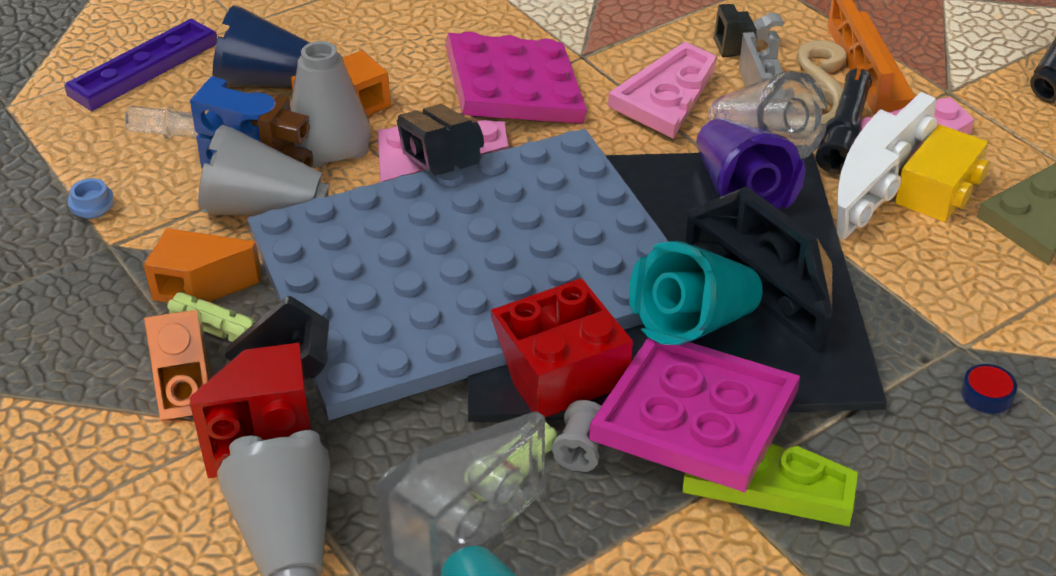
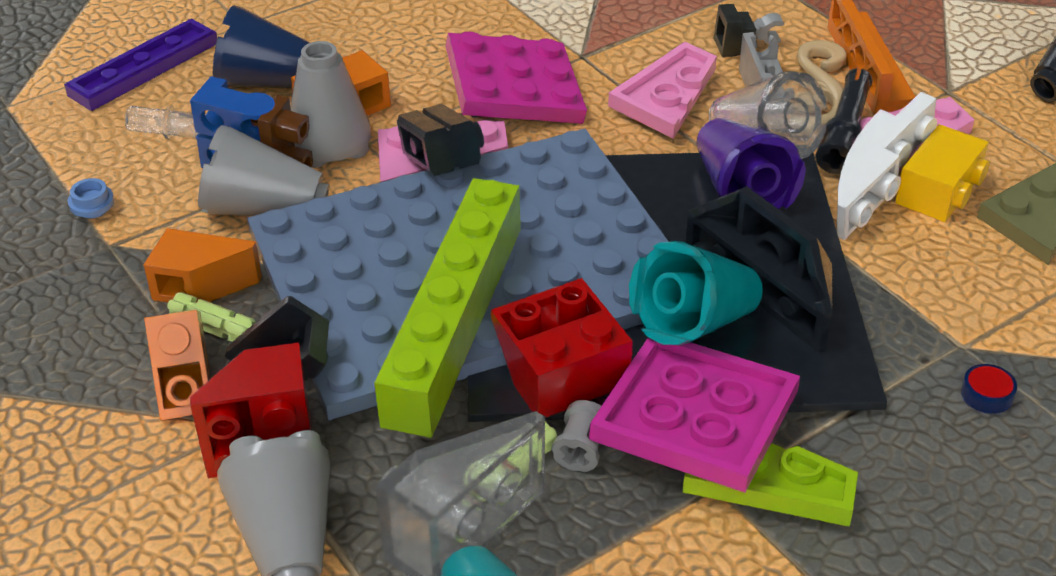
none -> lime brick [374,178,521,438]

